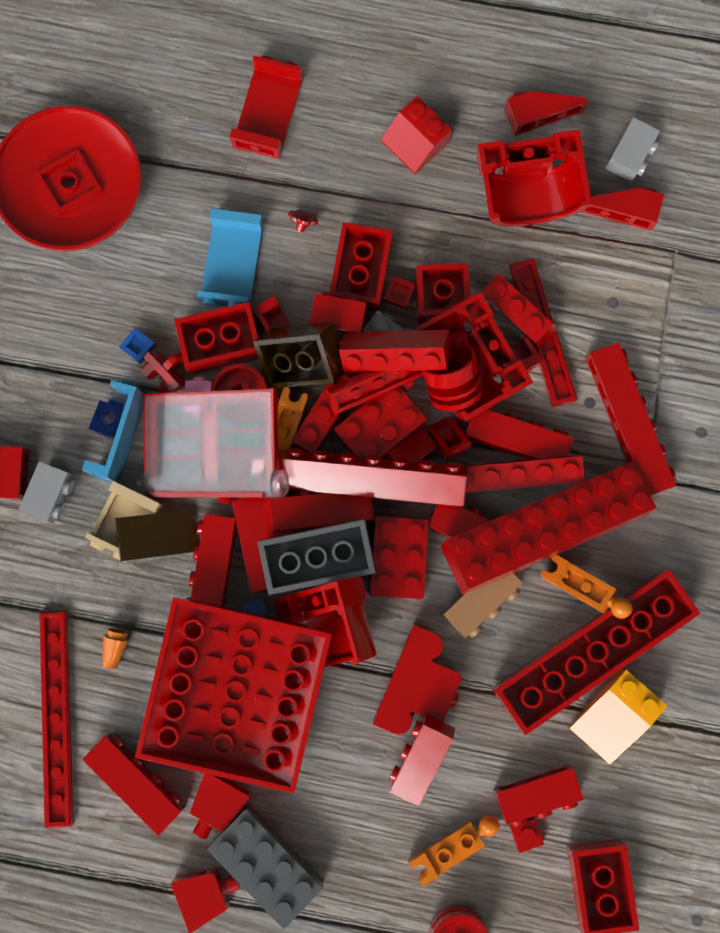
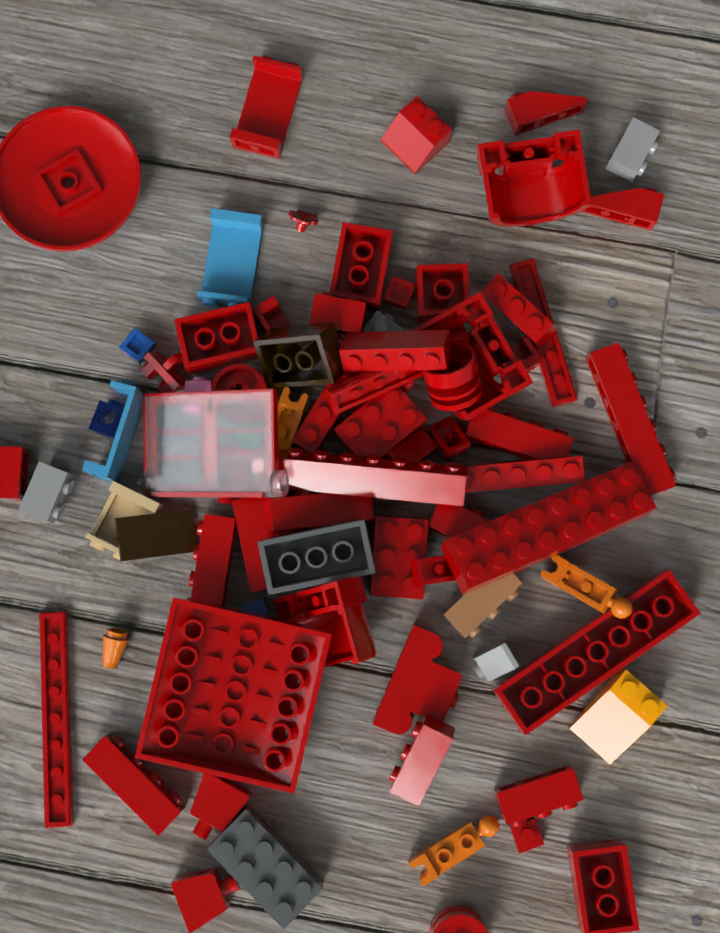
none -> red tile [410,555,456,586]
none -> light grey slope [472,642,519,682]

